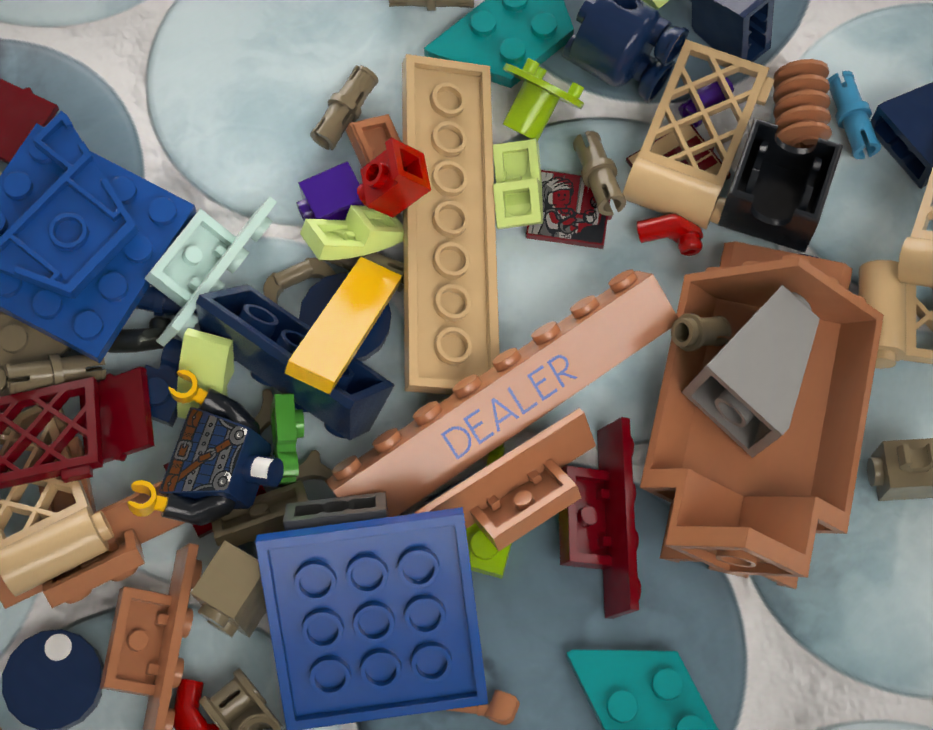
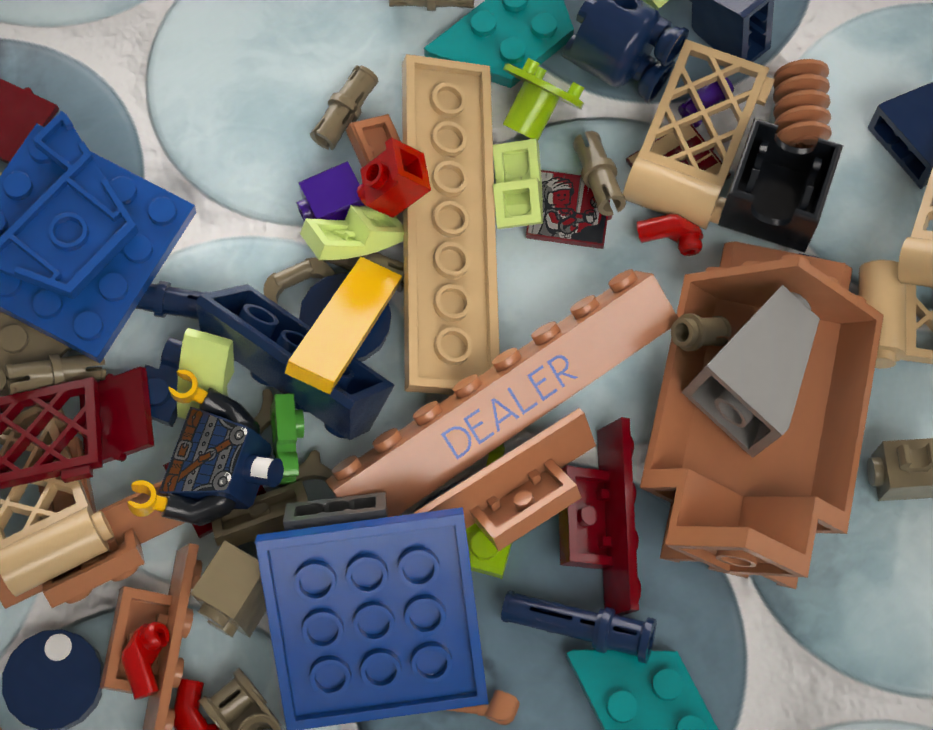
pearl dark grey arm [108,316,175,353] -> none
light aqua bracket [144,197,277,347] -> none
dark azure pin [828,71,881,159] -> none
none -> red arm [121,622,170,700]
none -> dark blue pin [501,590,657,664]

